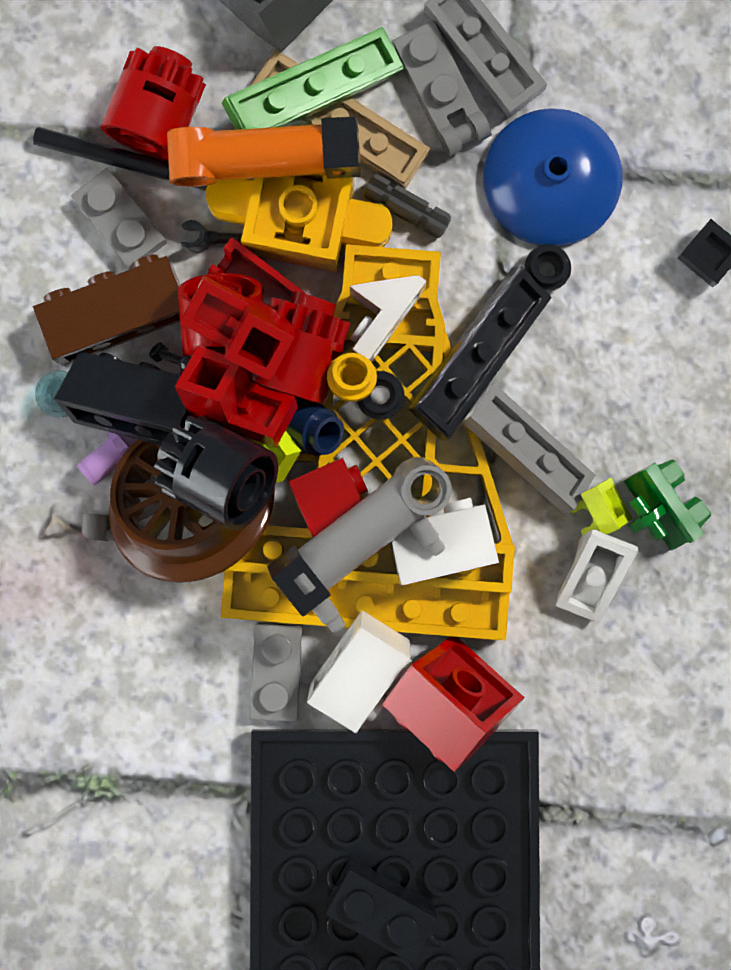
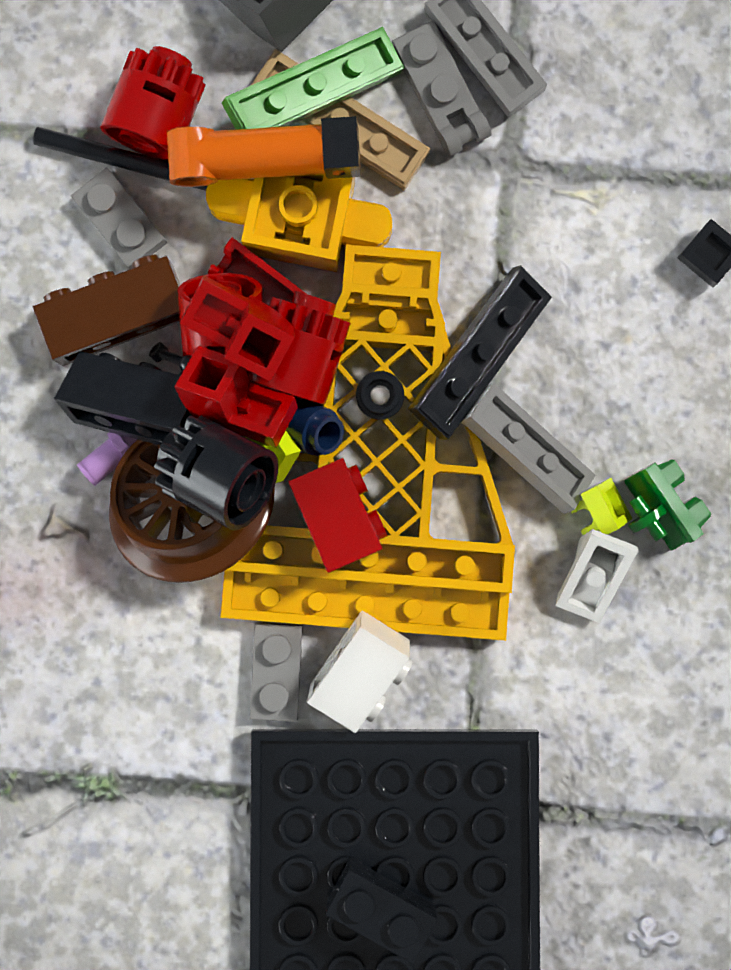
clear light blue plate [35,370,68,418] -> none
light grey hand [82,514,114,543] -> none
black hand [181,220,243,253] -> none
light grey piece [267,457,452,633] -> none
yellow plate [327,353,377,402] -> none
white slope [349,275,426,362] -> none
dark grey axle [364,174,451,238] -> none
red slope [382,636,525,772] -> none
white brick [390,498,499,585] -> none
blue dish [483,108,623,247] -> none
black plate [524,244,571,292] -> none

